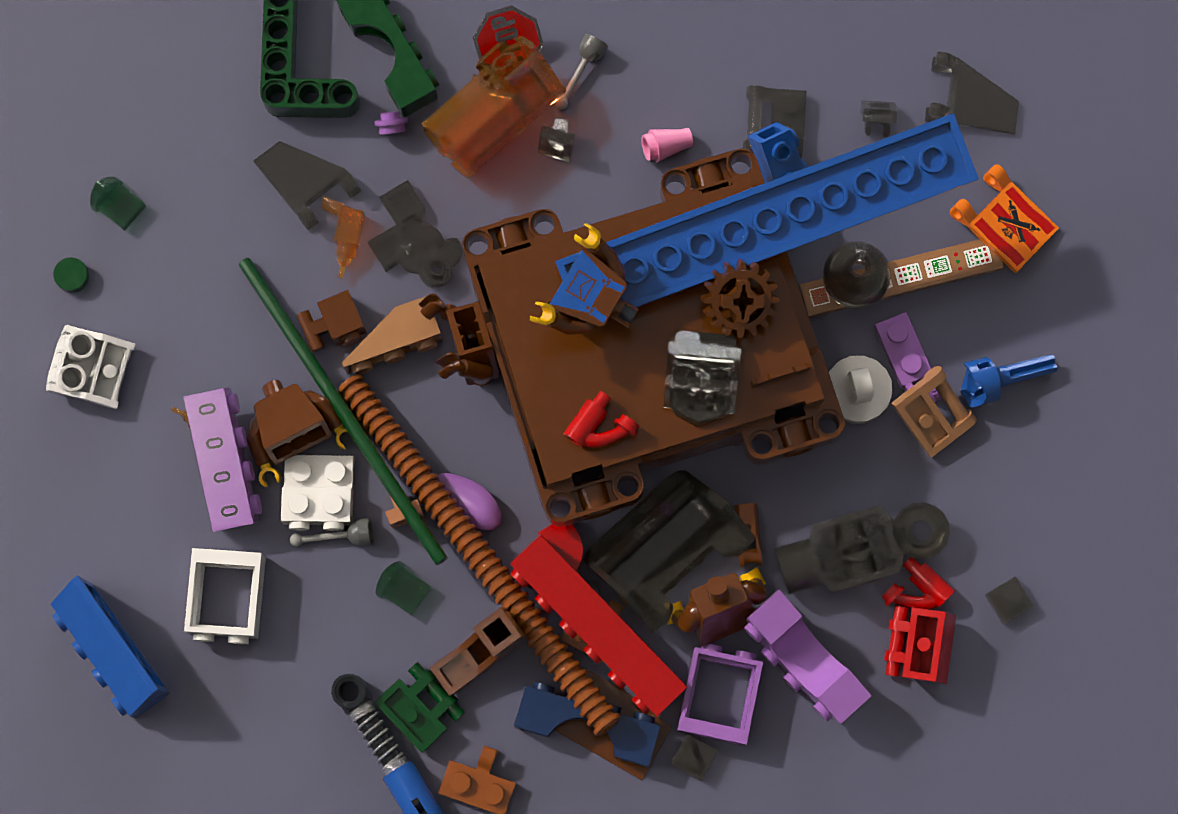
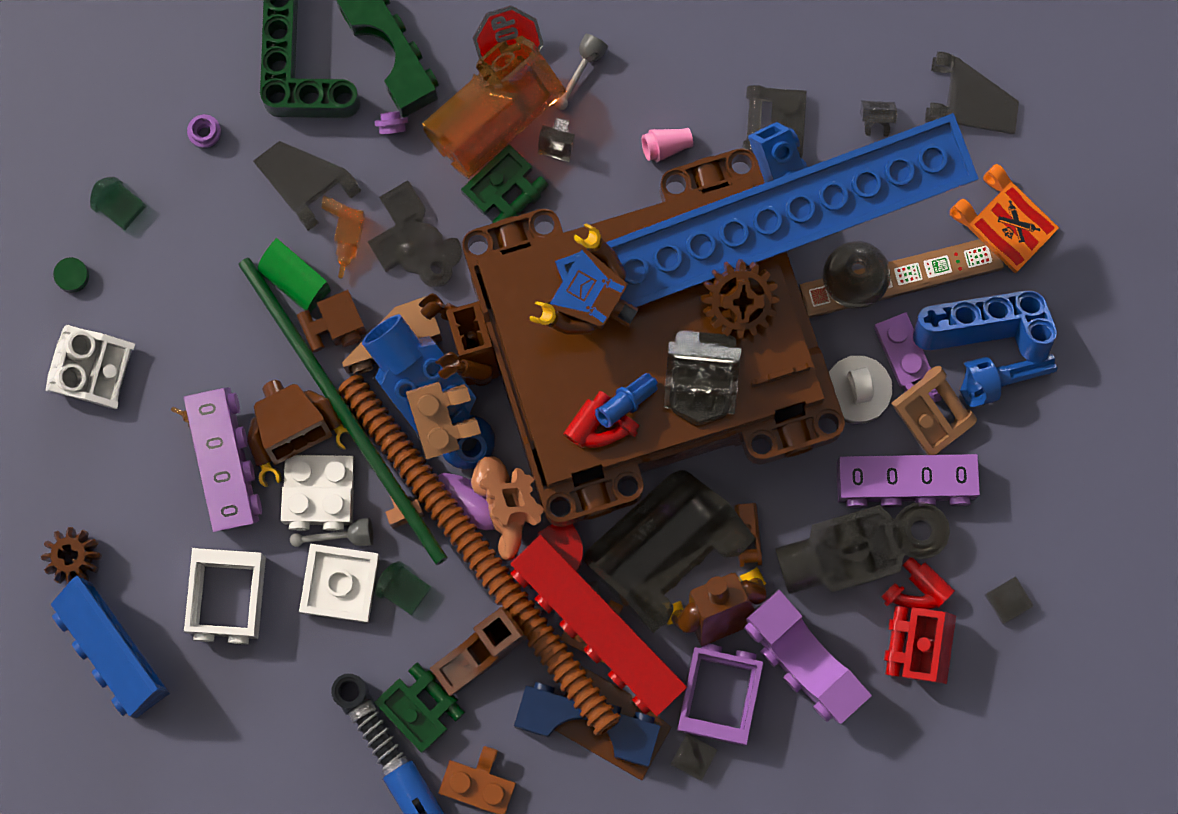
none -> reddish brown gear [41,527,102,584]
none -> medium lavender plate [187,114,221,148]
none -> green brick [258,238,331,313]
none -> white plate [299,544,380,623]
none -> blue brick [362,314,495,470]
none -> medium nougat plate [406,382,481,460]
none -> dark green plate [461,144,549,223]
none -> nougat animal [471,456,544,561]
none -> blue axle [595,373,658,428]
none -> medium lavender brick [836,454,980,508]
none -> blue beam [913,291,1057,362]

